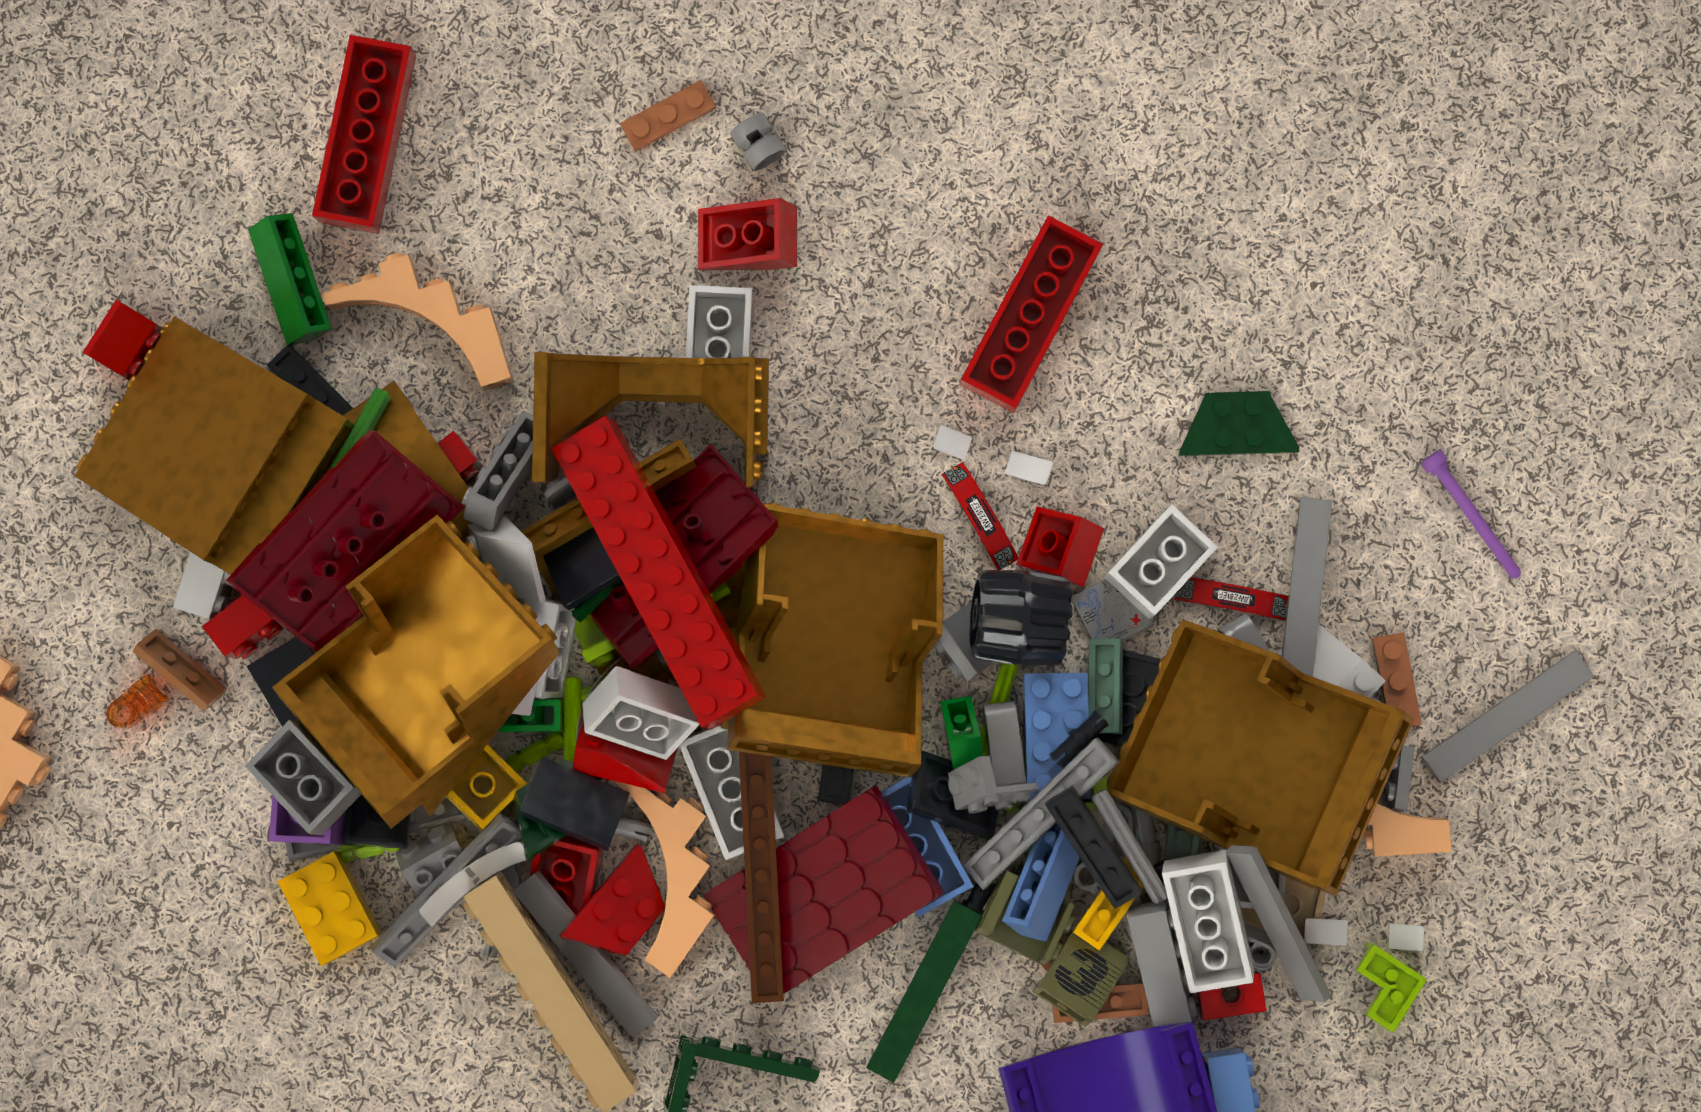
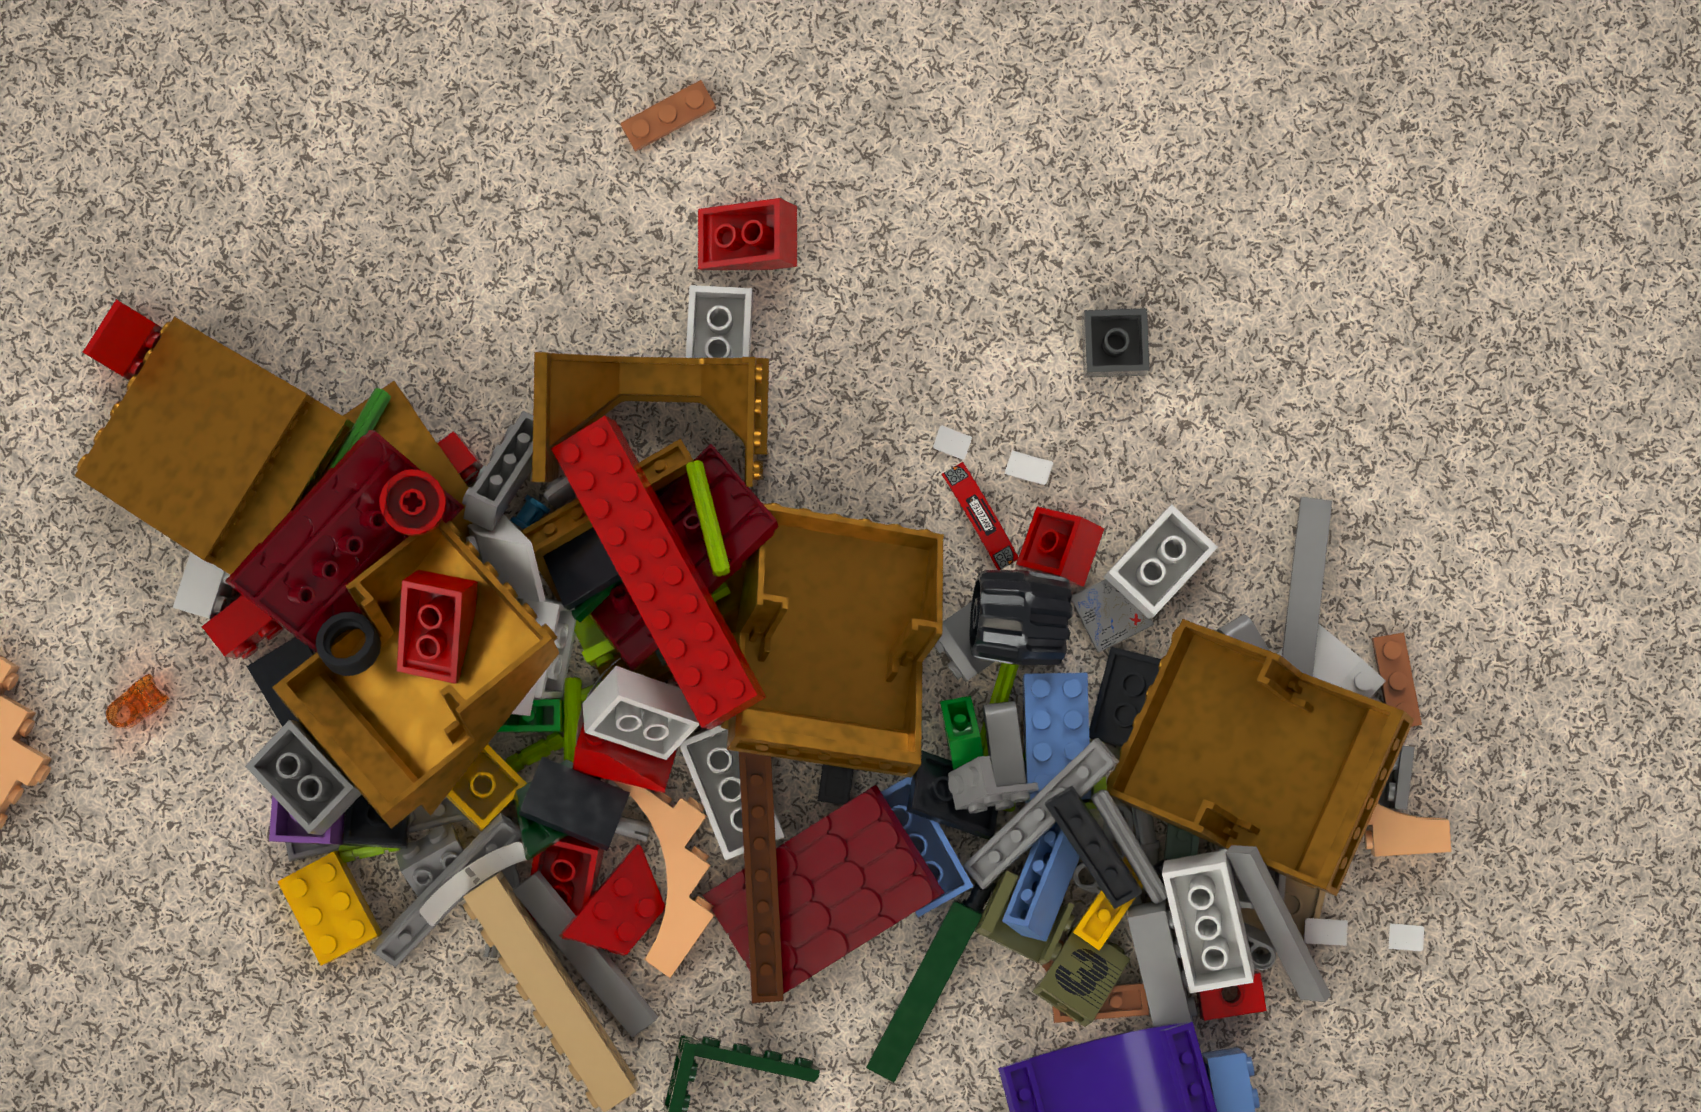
medium nougat plate [133,629,227,712] -> none
green brick [248,213,332,346] -> none
black tile [267,345,353,416] -> none
red brick [312,35,416,234] -> none
light nougat arch [322,253,514,391] -> none
light grey wheel [730,113,787,171] -> none
red brick [959,215,1103,413] -> none
black pin [1049,710,1109,769] -> none
sand green plate [1089,638,1123,734] -> none
sticker [1174,577,1289,621] -> none
dark green wing [1178,391,1300,456] -> none
lime panel [1355,942,1427,1033] -> none
medium lavender piece [1420,449,1521,579] -> none
light grey tile [1421,651,1594,783] -> none
none -> black tyre [315,611,381,676]
none -> red brick [379,469,447,536]
none -> red slope [397,569,478,684]
none -> dark azure bush [510,494,550,529]
none -> lime axle [686,460,730,577]
none -> dark grey brick [1082,308,1150,378]

